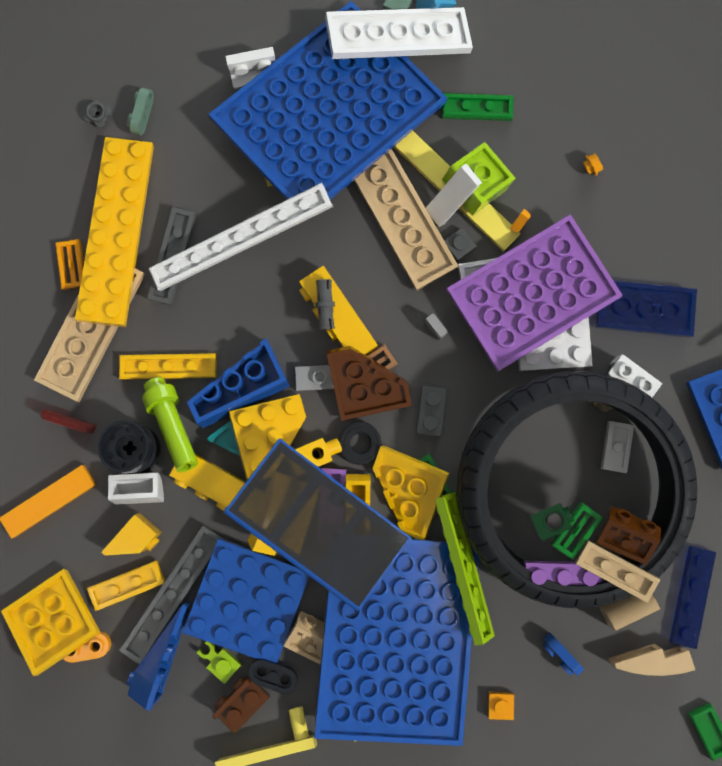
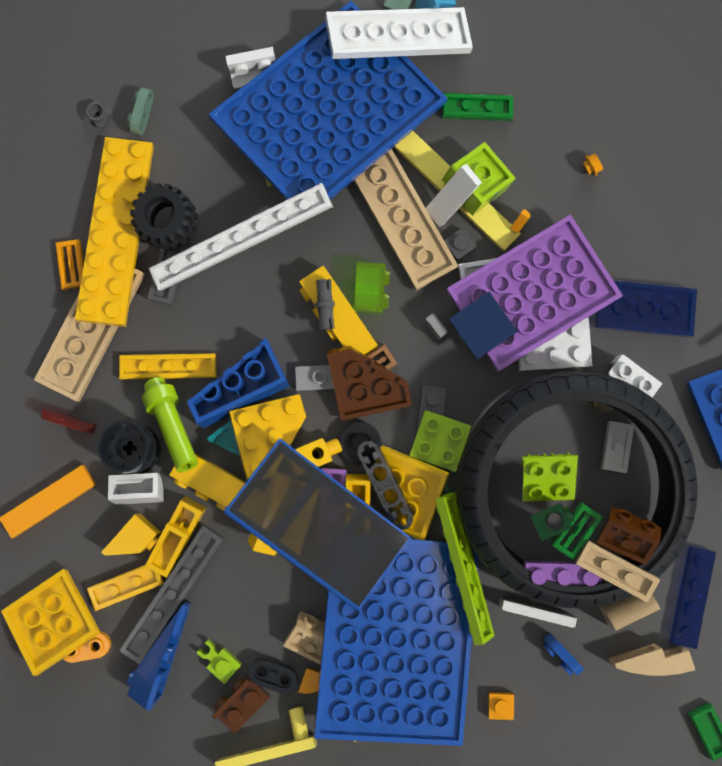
blue plate [183,538,309,664] -> none
none -> black tyre [130,183,198,250]
none -> yellow slope [145,496,207,578]
none -> light orange tile [298,667,320,694]
none -> clear neon green brick [354,262,390,315]
none -> black beam [357,440,414,530]
none -> lime hinge [409,410,471,472]
none -> dark blue tile [448,291,518,360]
none -> white tile [499,597,577,628]
none -> lime hinge [521,452,578,502]

